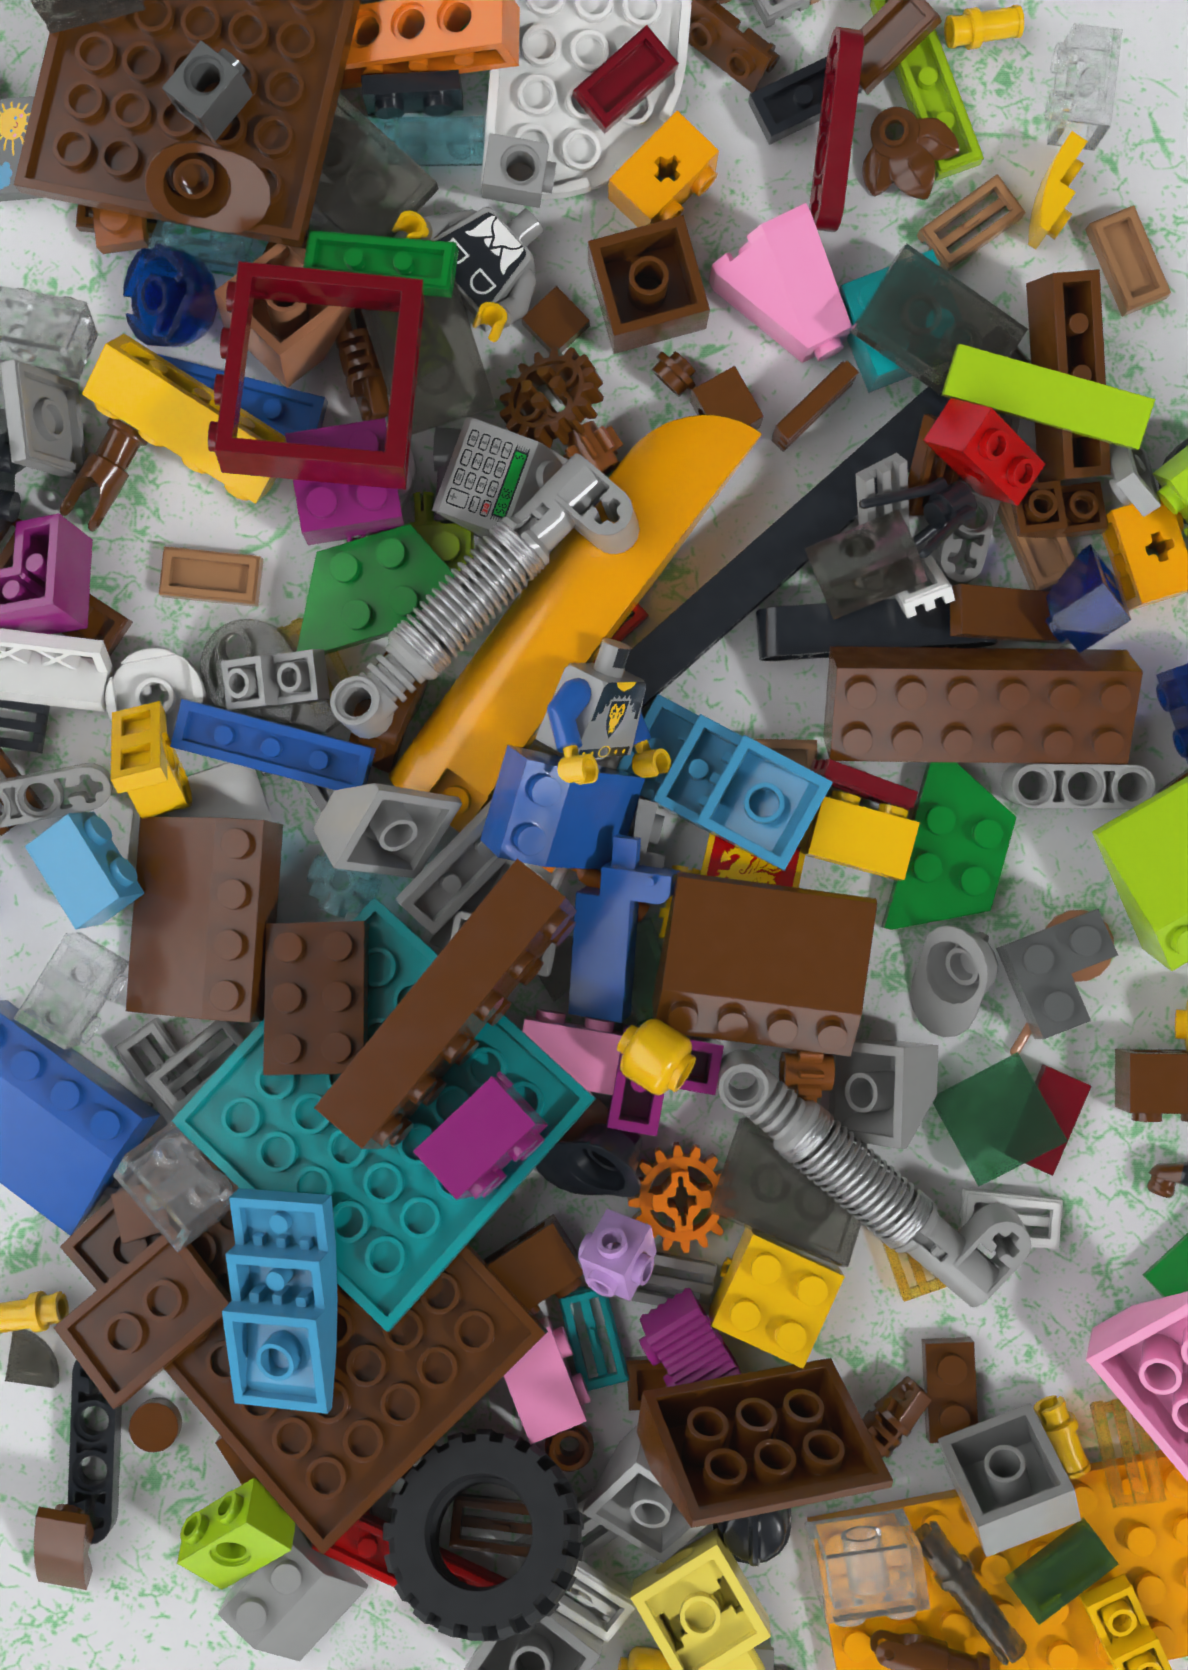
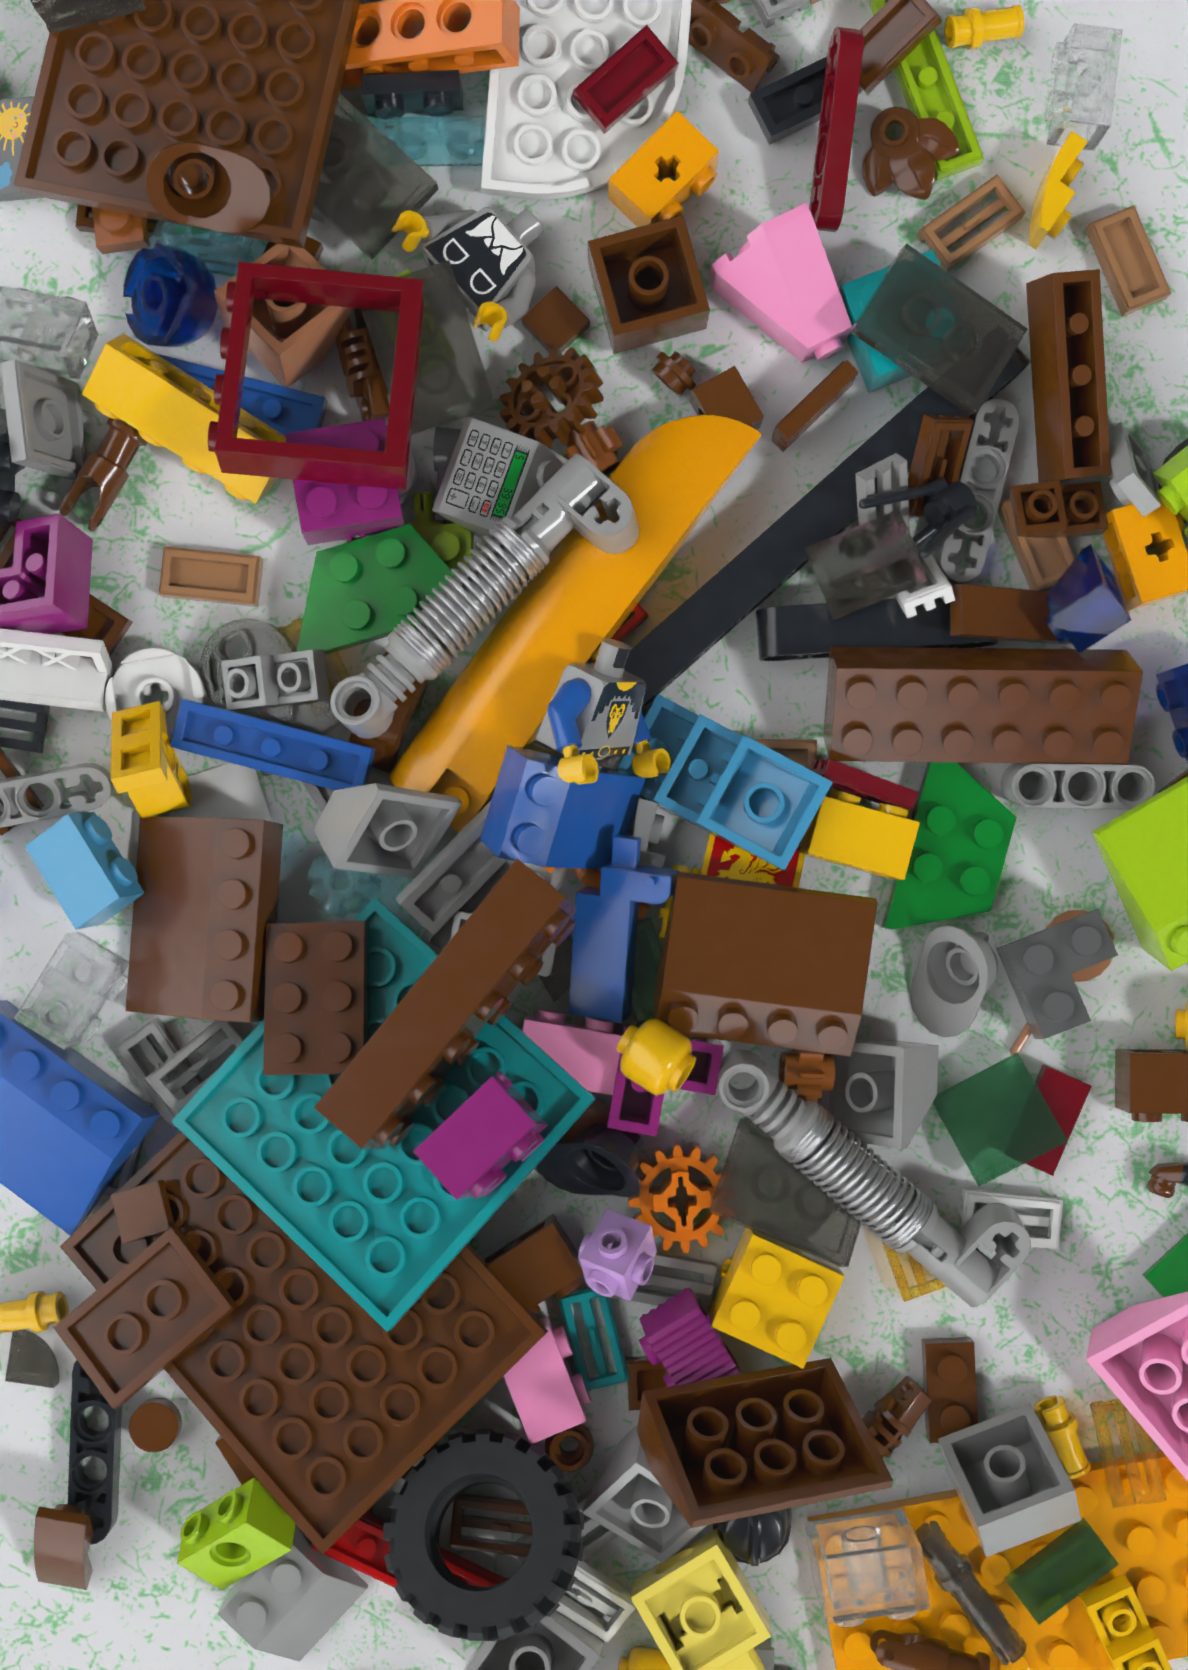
clear brick [113,1121,233,1252] -> none
dark grey brick [162,40,253,141] -> none
dark azure slope [222,1188,338,1414] -> none
green tile [303,230,459,298] -> none
light grey brick [482,133,556,208] -> none
red brick [923,398,1045,506] -> none
lime tile [941,344,1156,450] -> none

